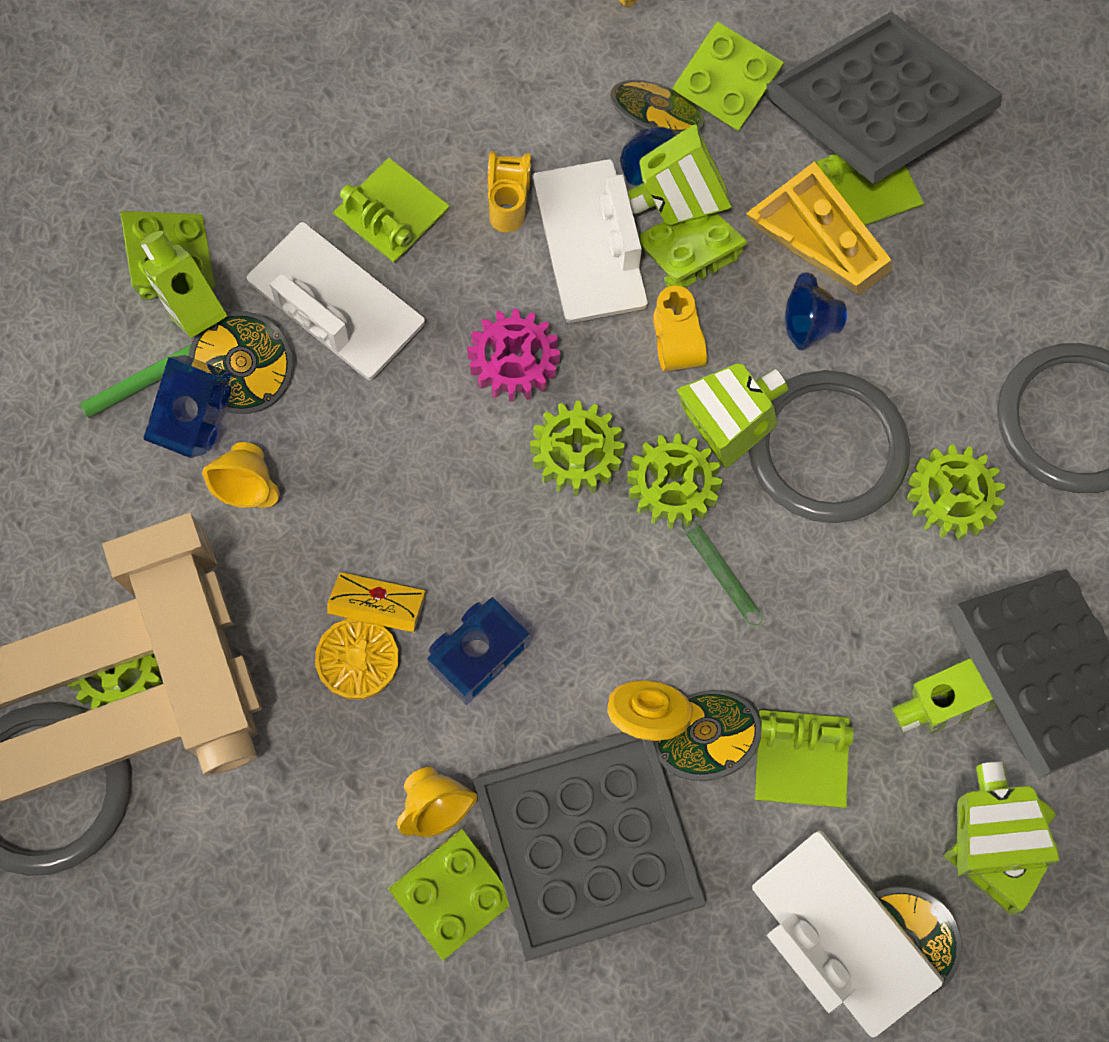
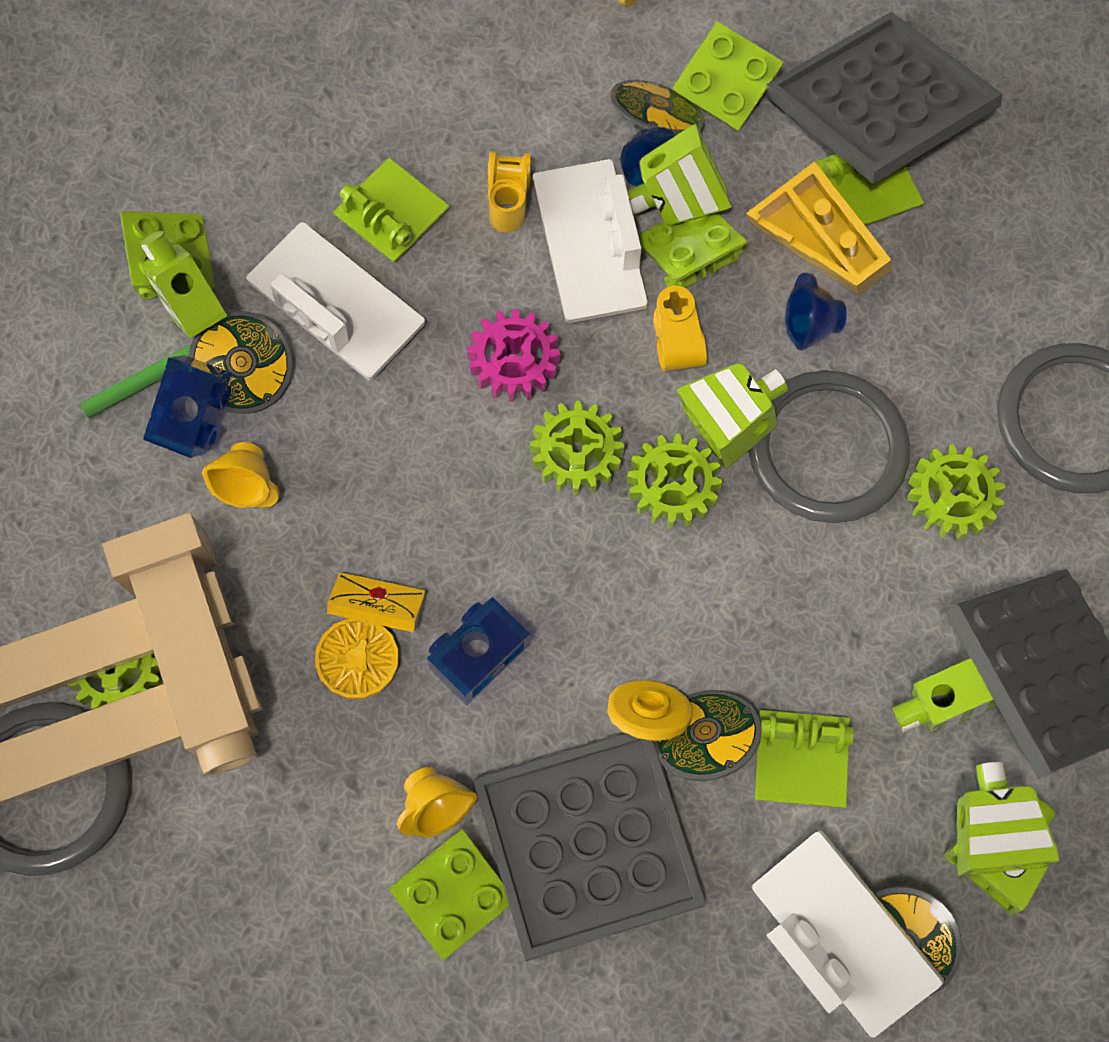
bright green piece [682,519,762,626] -> none

